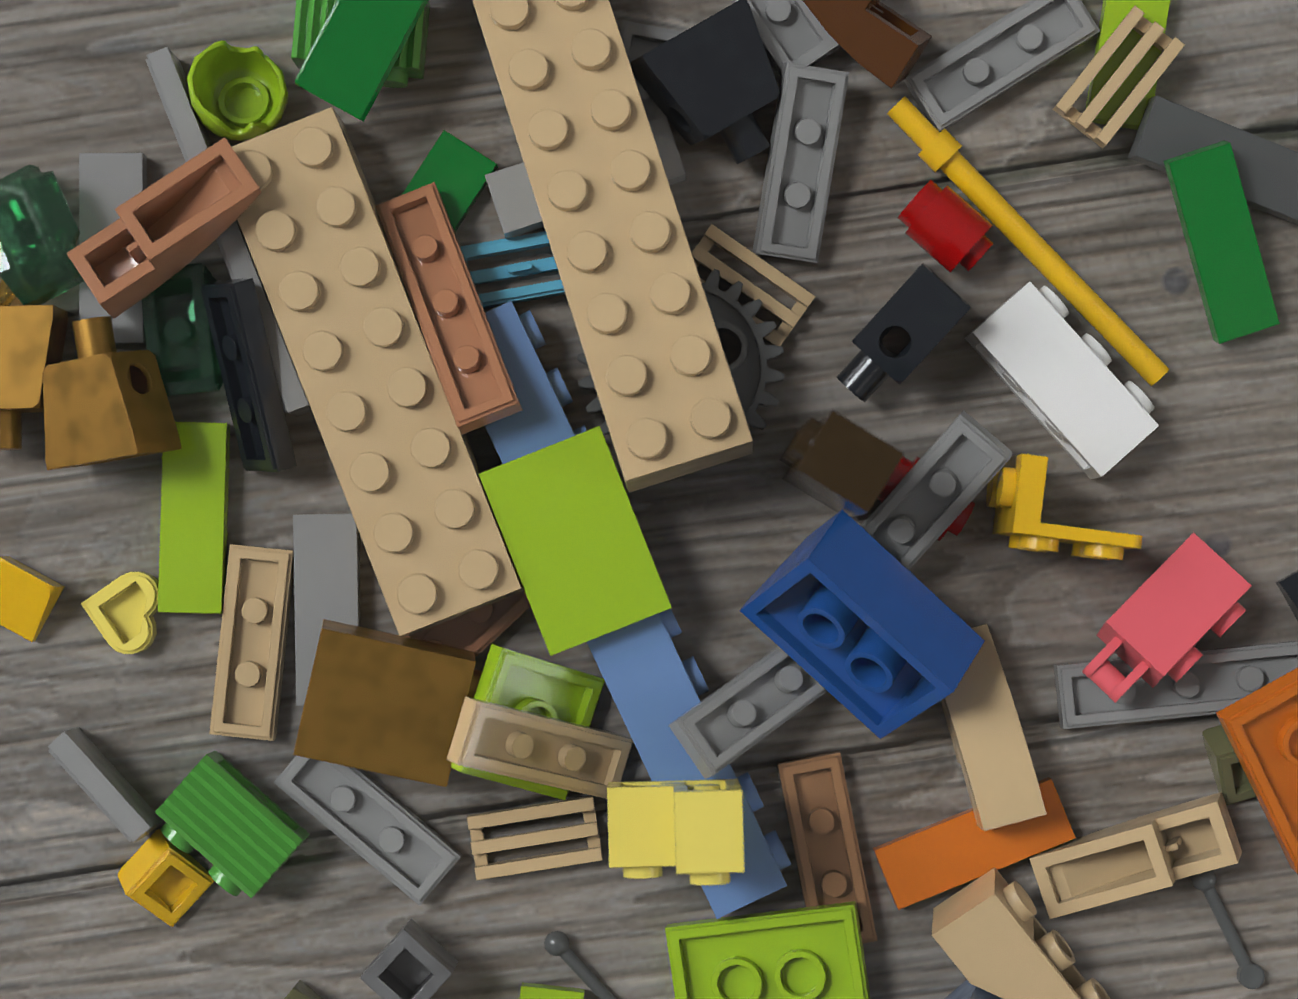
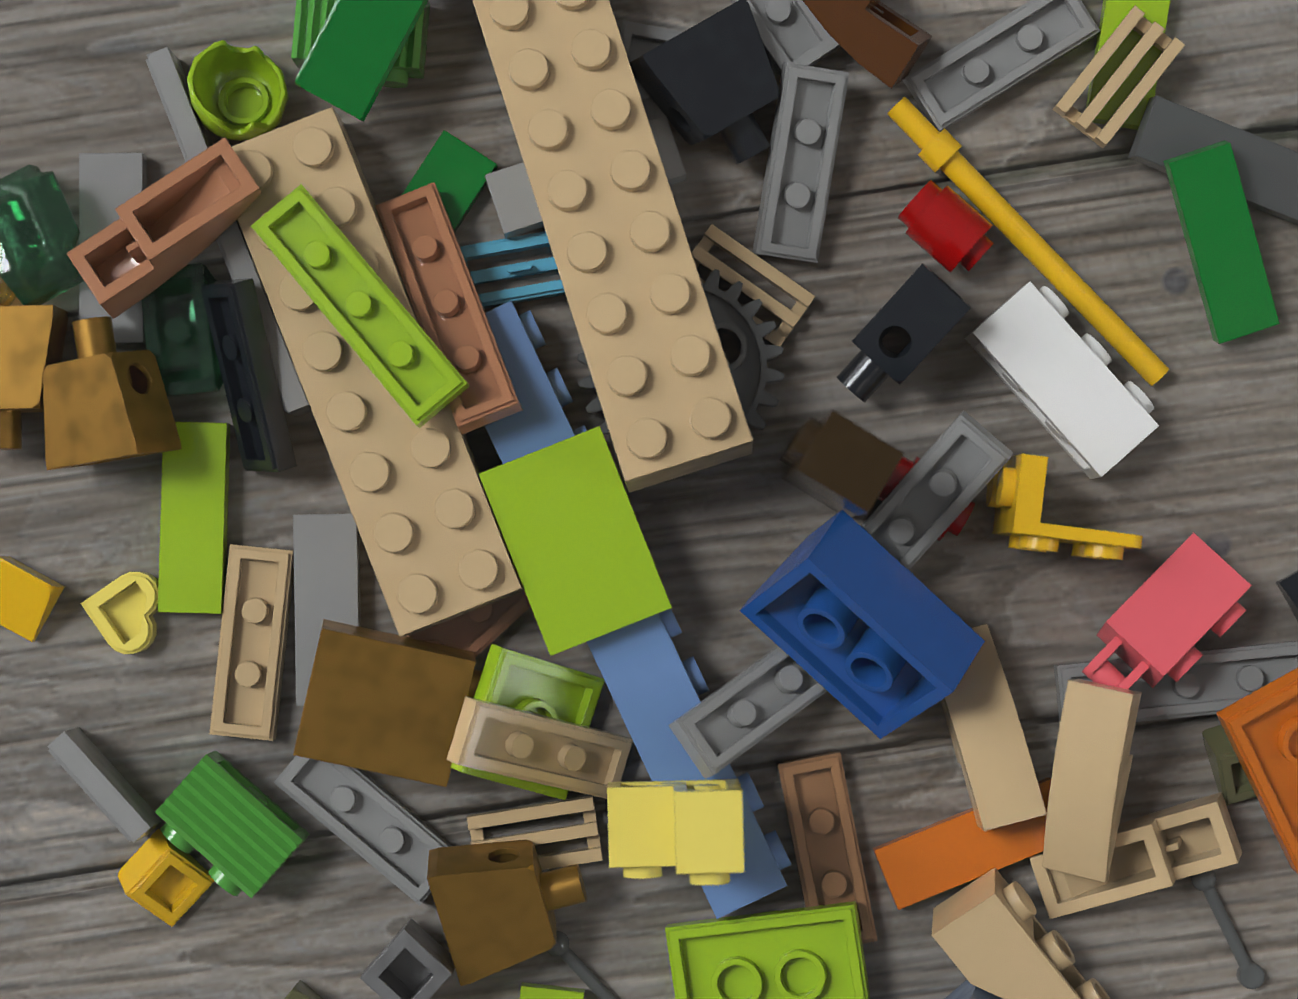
none -> lime tile [251,184,470,428]
none -> pearl gold torso [427,839,587,986]
none -> tan slope [1042,679,1142,883]

